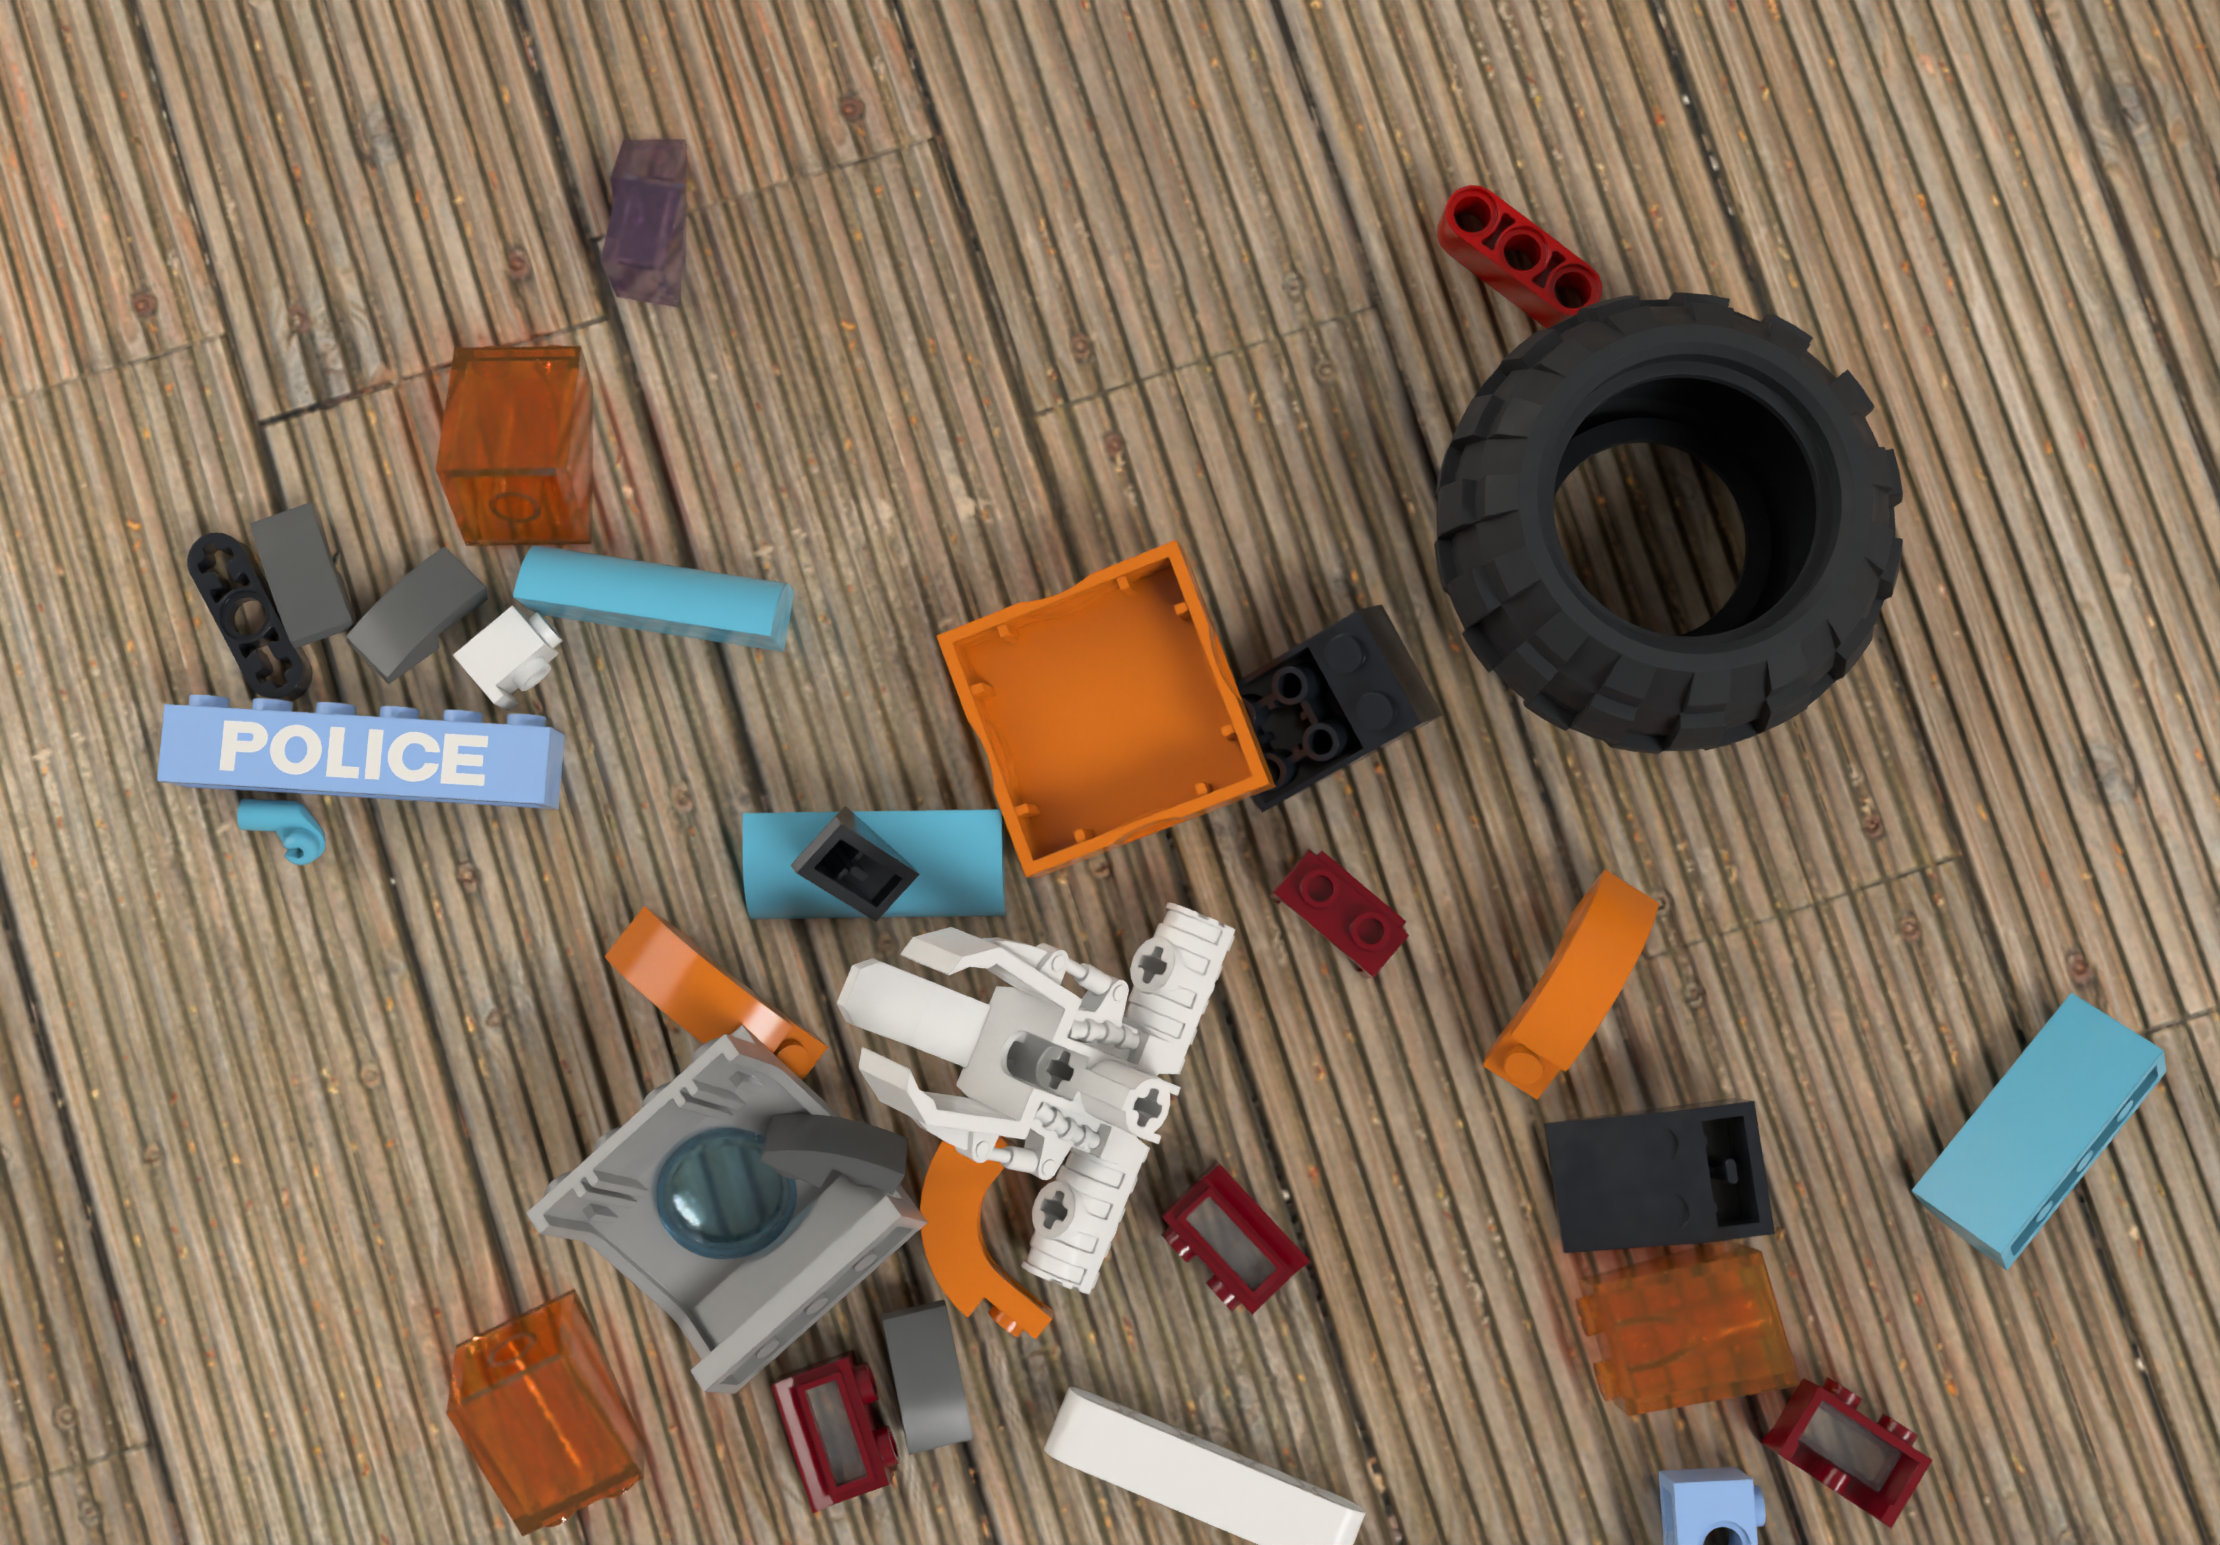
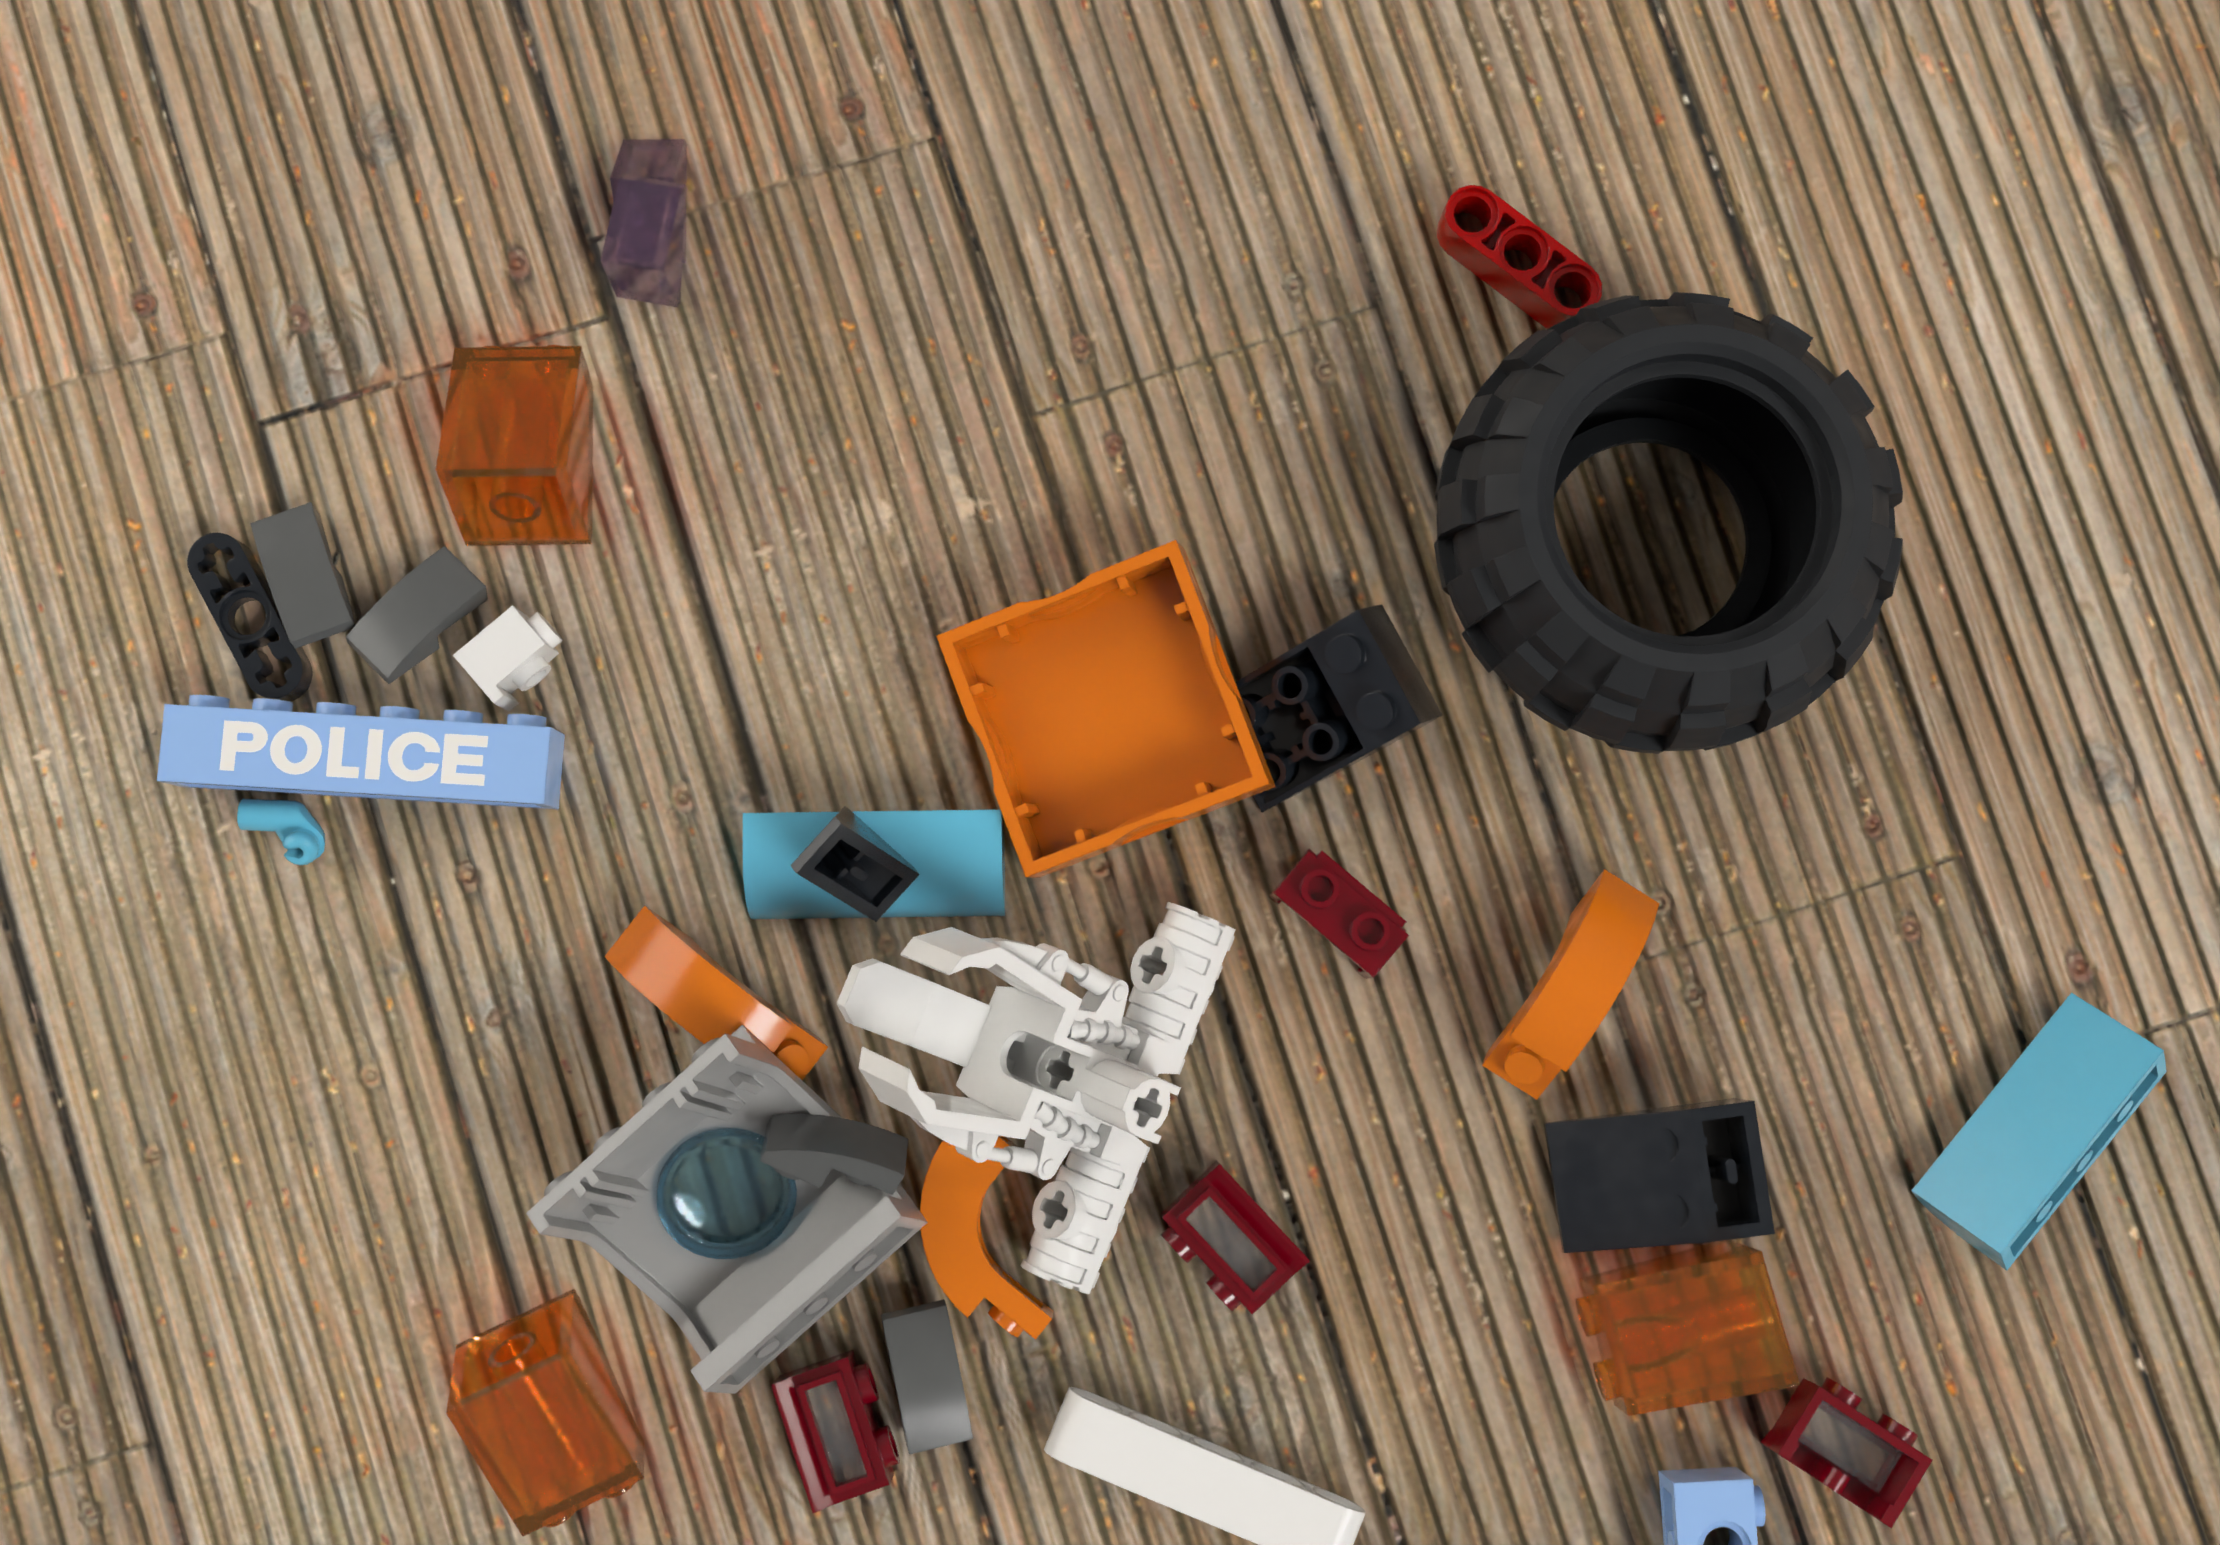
medium azure brick [513,545,794,652] -> none

